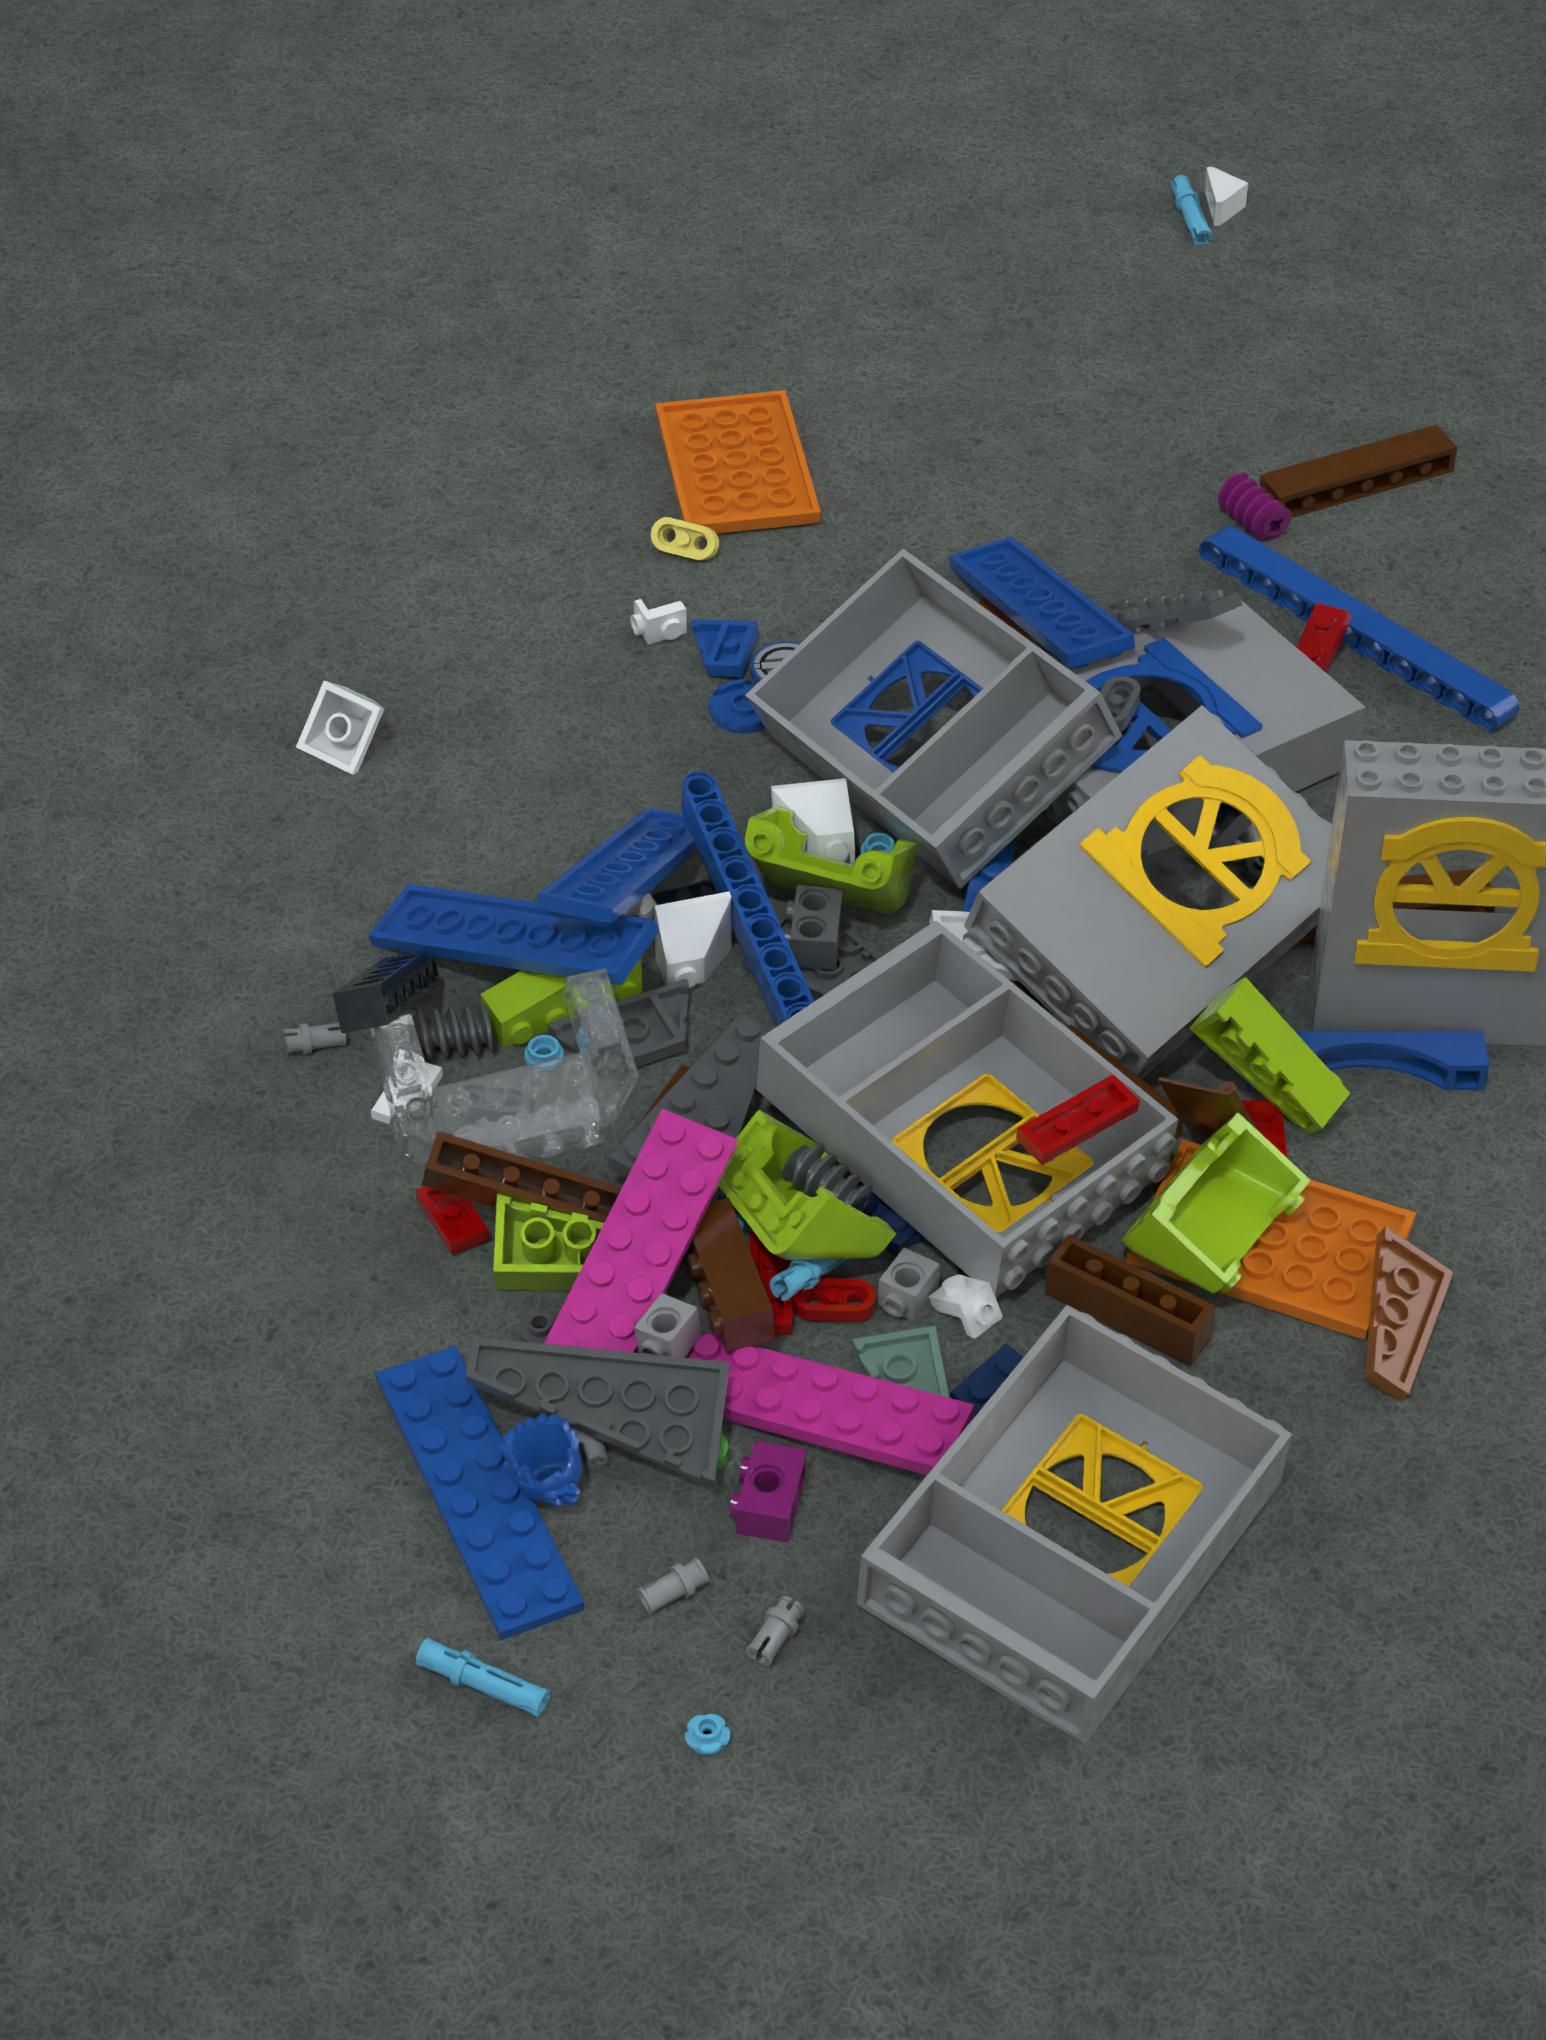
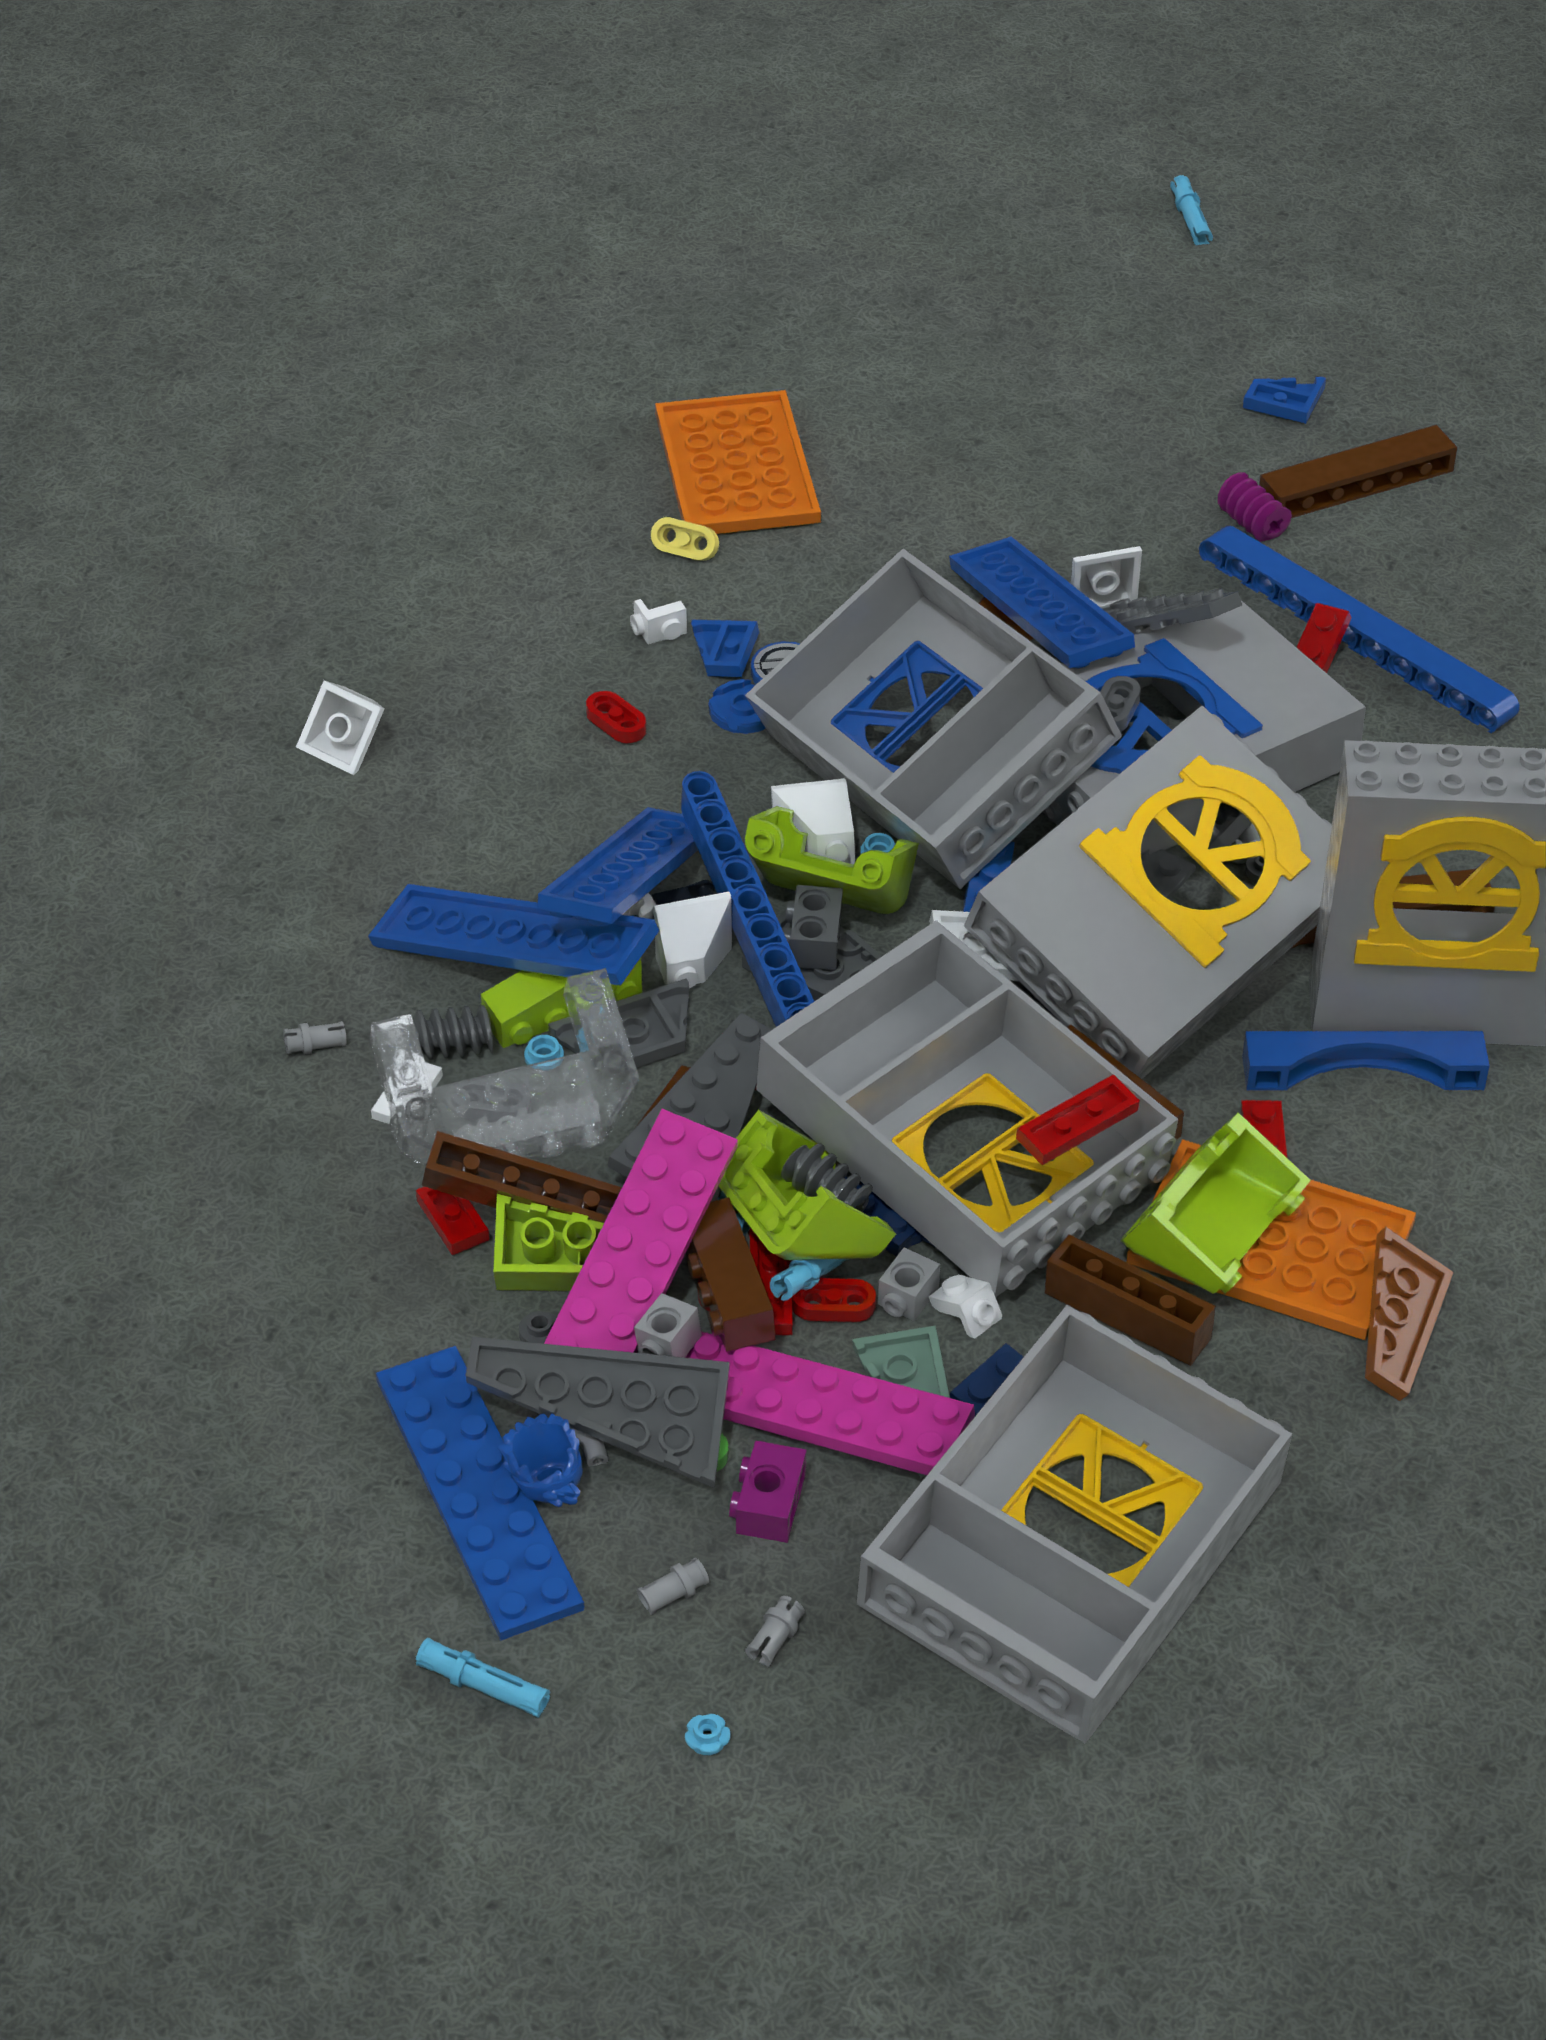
black brick [333,950,439,1033] -> none
reddish brown piece [1158,1077,1258,1145] -> none
lime wedge [1189,977,1350,1135] -> none
white slope [1204,167,1248,226] -> none
none -> red plate [586,691,646,743]
none -> white slope [1071,546,1142,608]
none -> blue wing [1243,377,1326,424]

